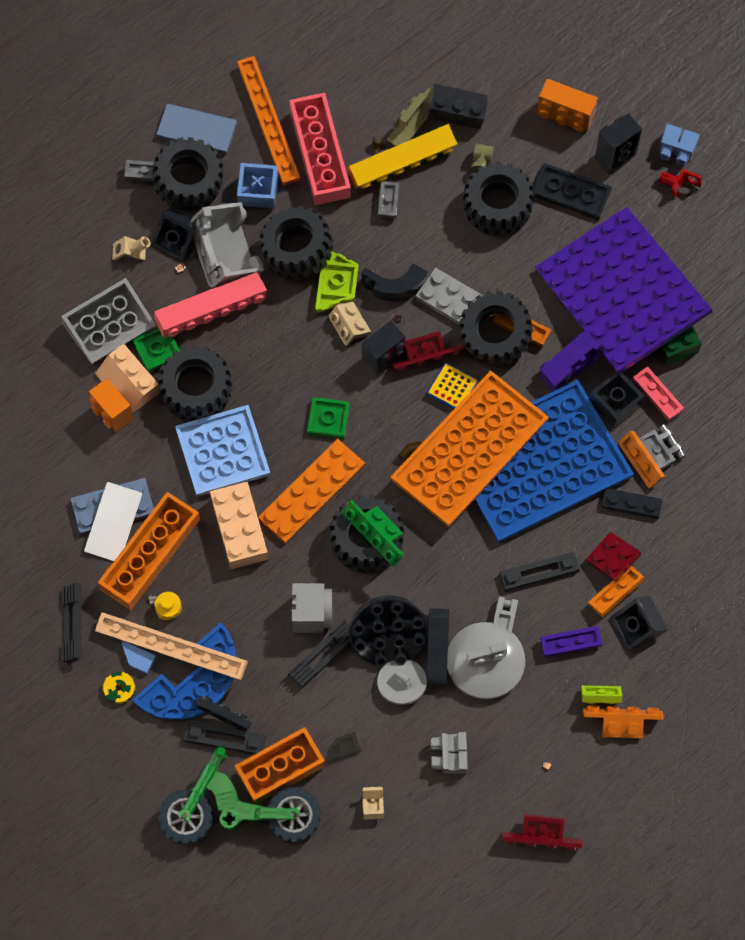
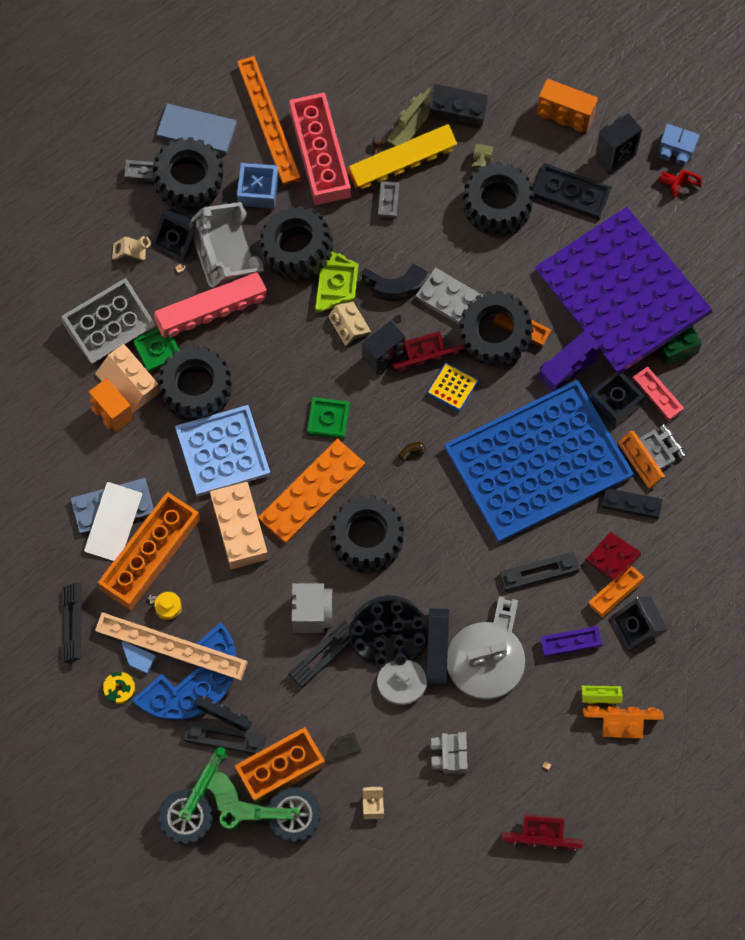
green bracket [342,500,404,567] -> none
orange plate [390,370,549,527] -> none

